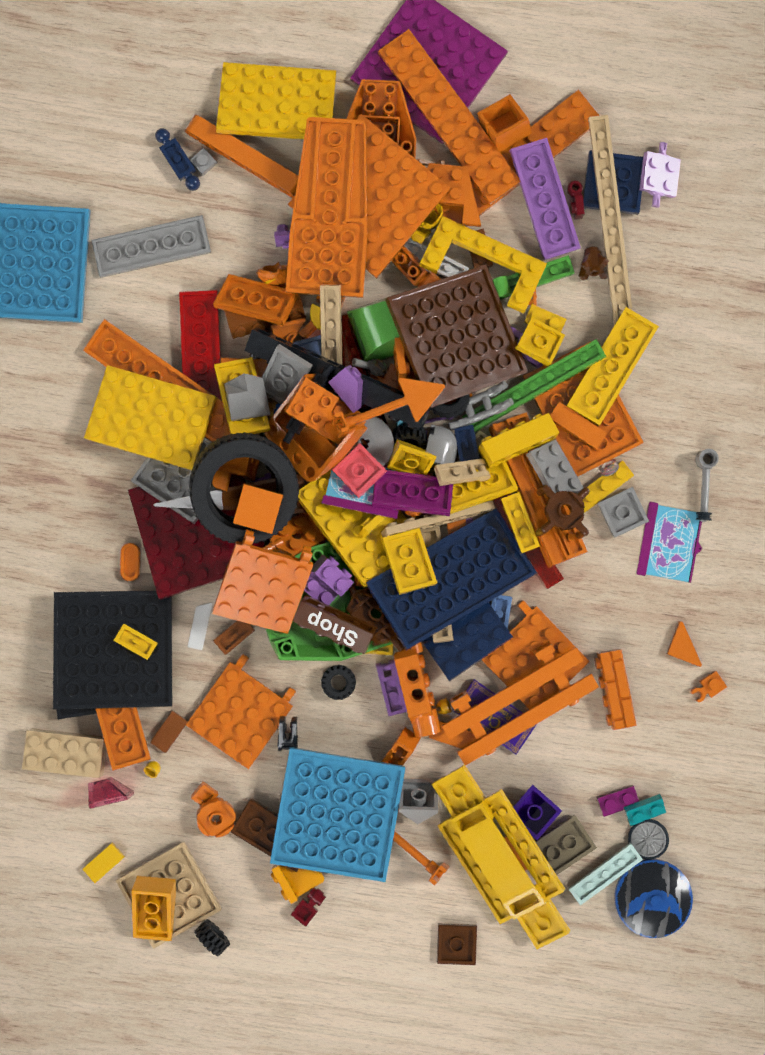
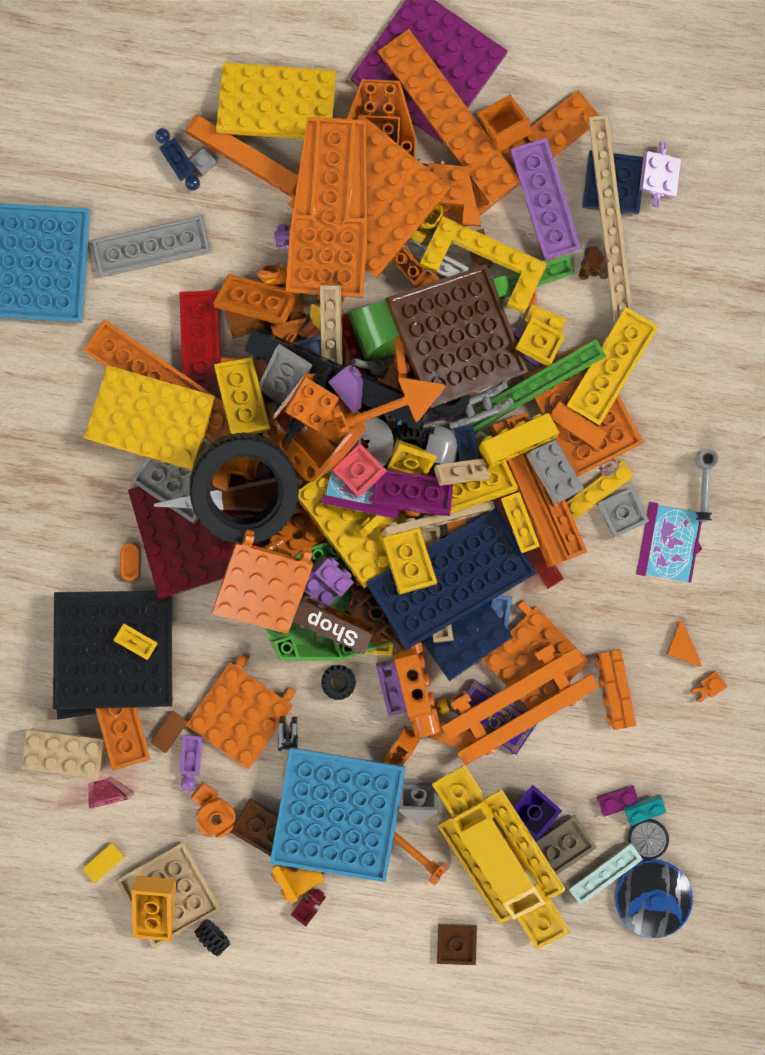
yellow hinge [143,761,161,778] -> none
white sticker [188,603,212,650] -> none
dark orange plate [213,621,255,655] -> none
light grey slope [224,373,270,421] -> none
orange tile [233,484,283,534] -> none
reddish brown plate [536,485,590,539] -> none
dark red plate [567,180,585,220] -> none
none -> medium lavender plate [179,734,203,792]

